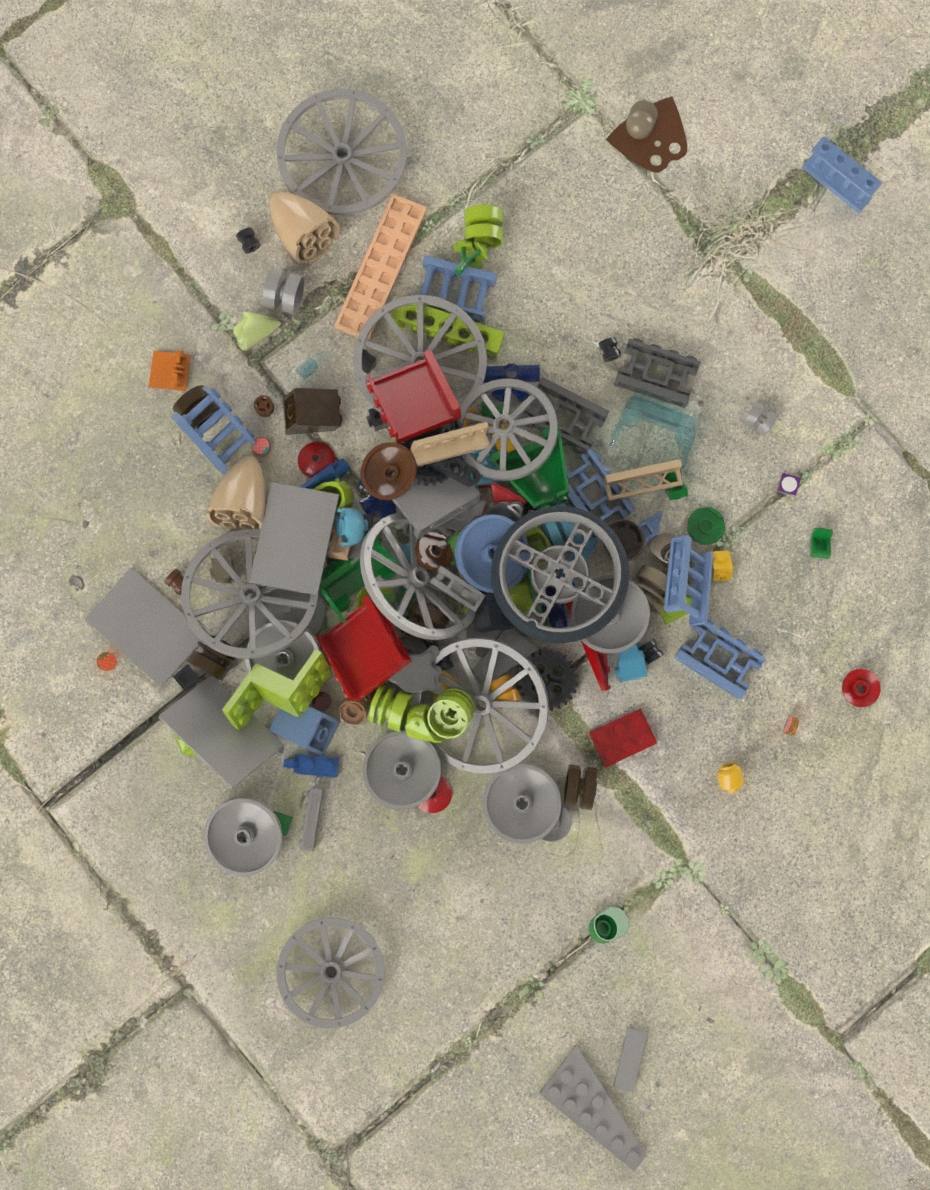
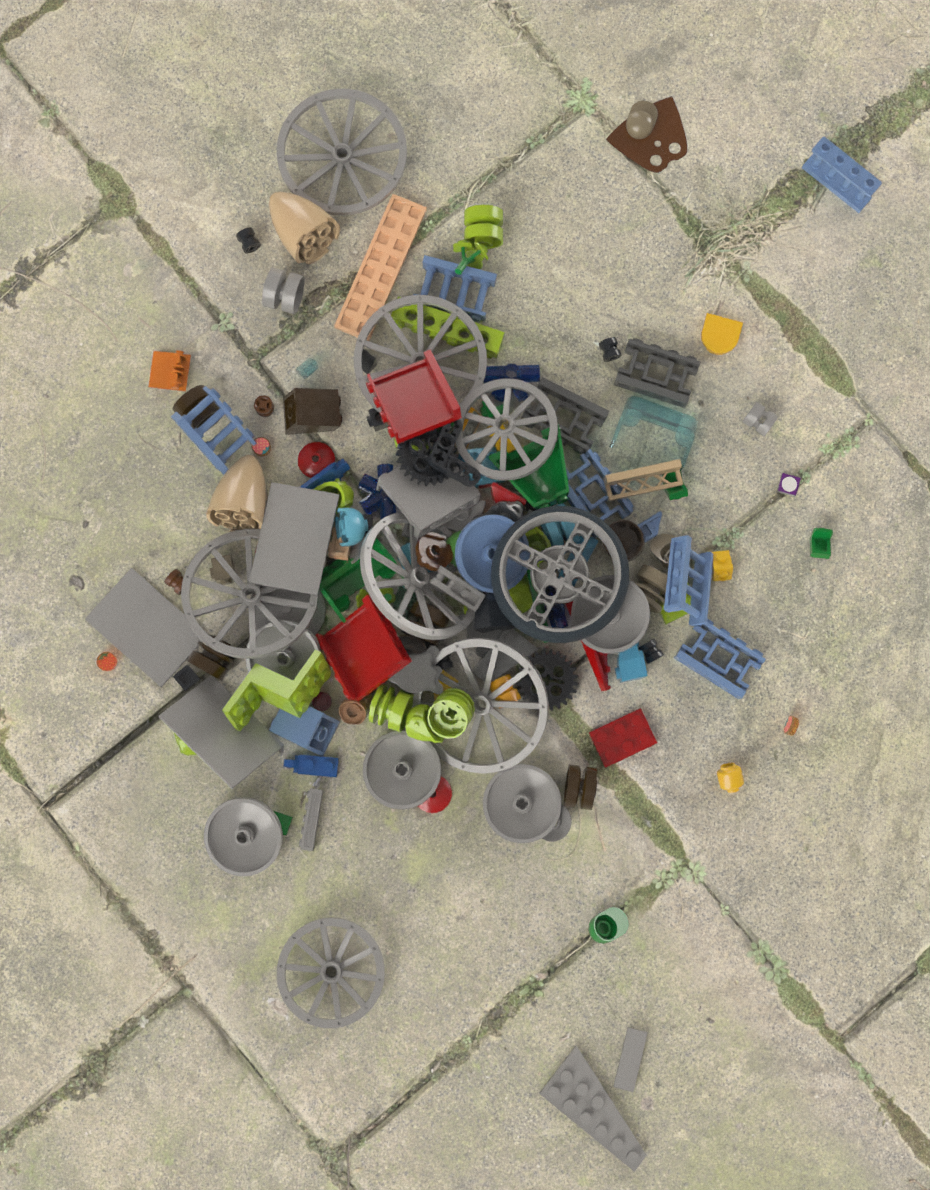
yellowish green hat [233,312,281,351] -> none
reddish brown dish [361,442,417,500] -> none
tan fence [410,422,490,467] -> none
green tile [687,507,725,545] -> none
red dish [842,669,881,707] -> none
none -> yellow tile [701,313,743,355]

